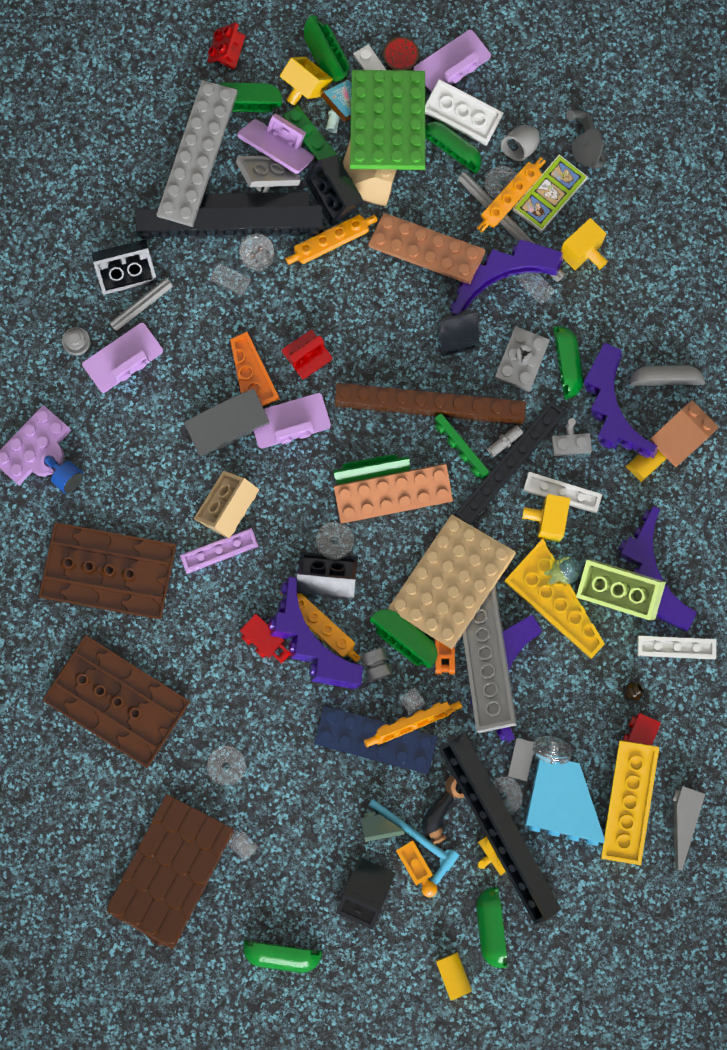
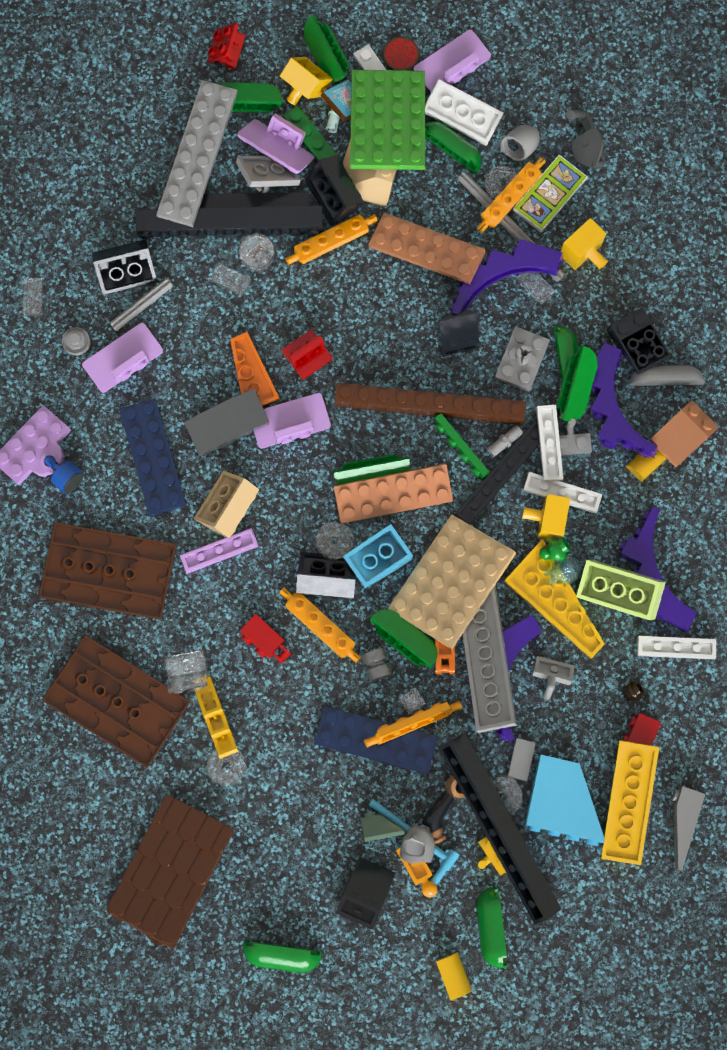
clear brick [228,830,260,862] -> none
dark purple arch [268,577,363,689] -> none
clear plate [533,736,573,764] -> none
none -> clear tile [23,278,43,316]
none -> dark blue plate [119,398,187,517]
none -> clear bracket [165,650,208,693]
none -> yellow slope [192,676,238,759]
none -> medium azure slope [343,524,413,588]
none -> light grey piece [400,825,435,863]
none -> light grey plate [532,656,575,700]
none -> white plate [536,405,563,482]
none -> green animal [539,537,571,561]
none -> green brick [557,346,597,422]
none -> black slope [606,307,671,374]

